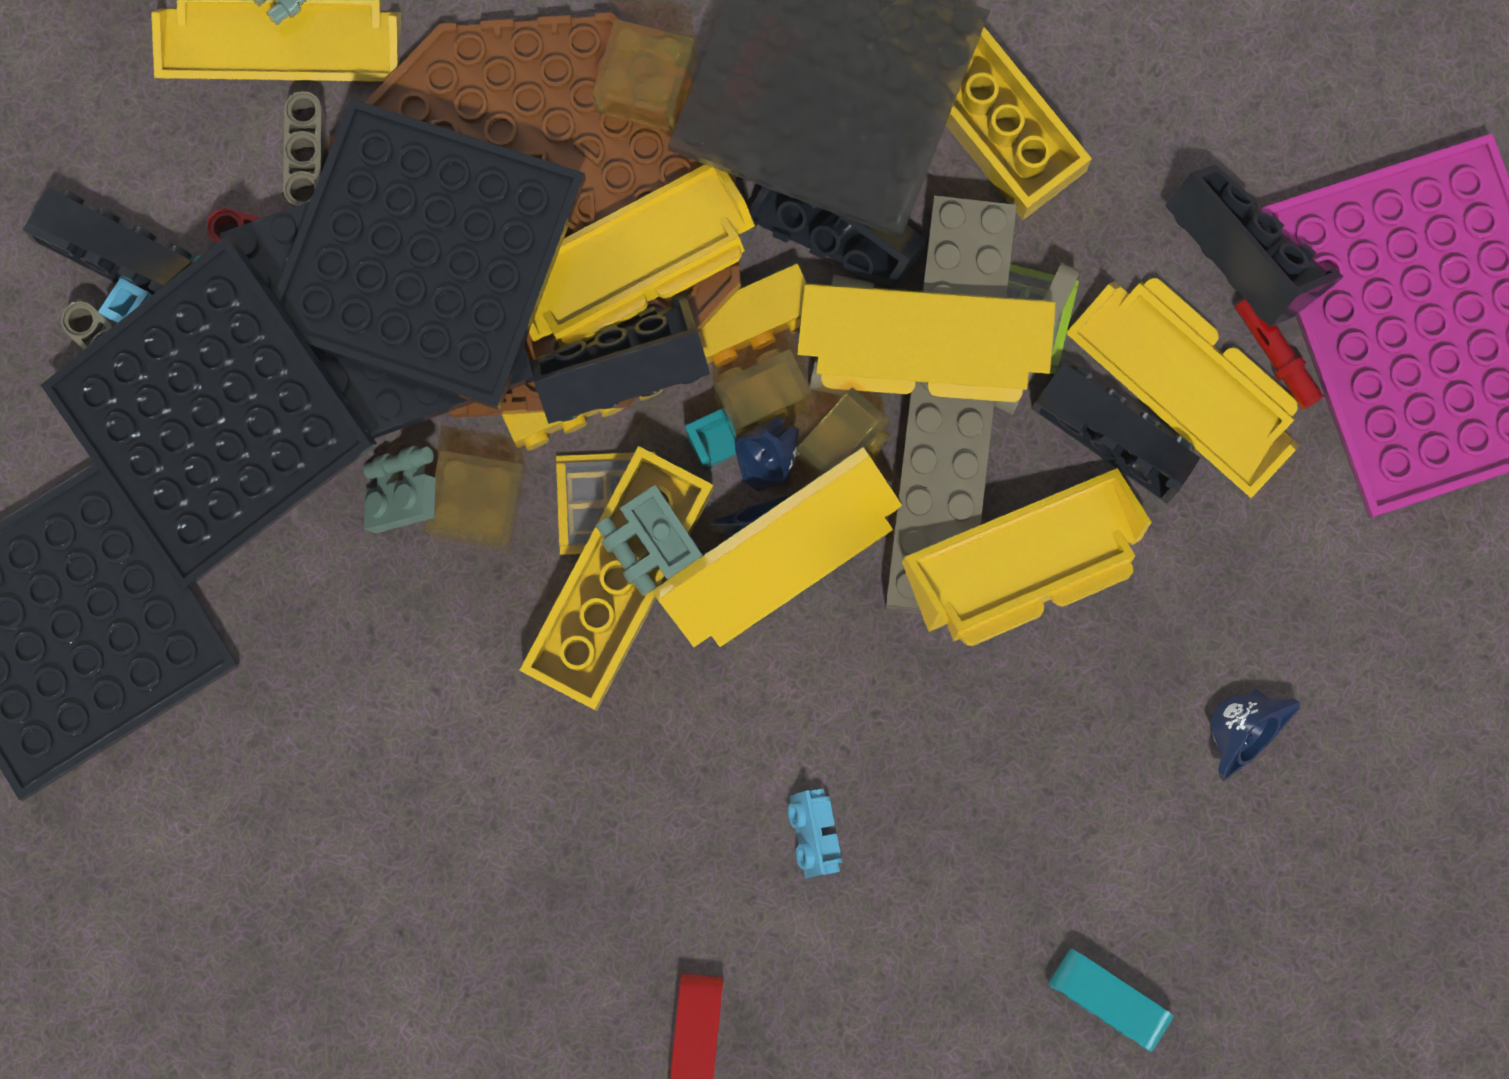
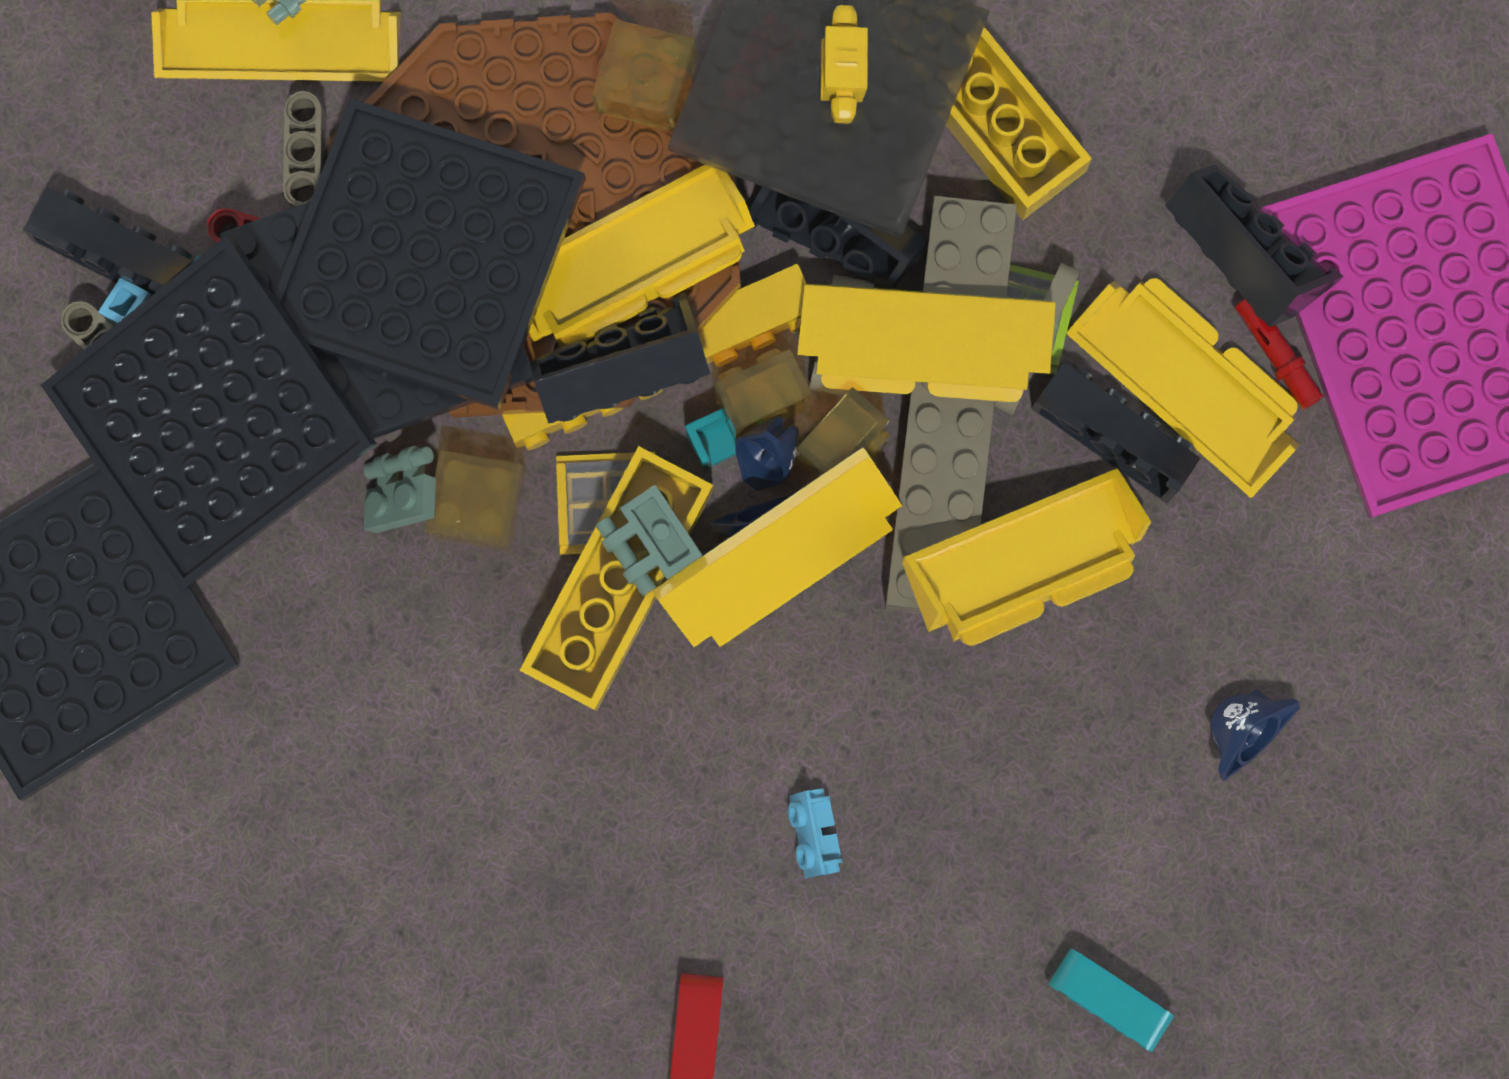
none -> yellow piece [821,5,868,124]

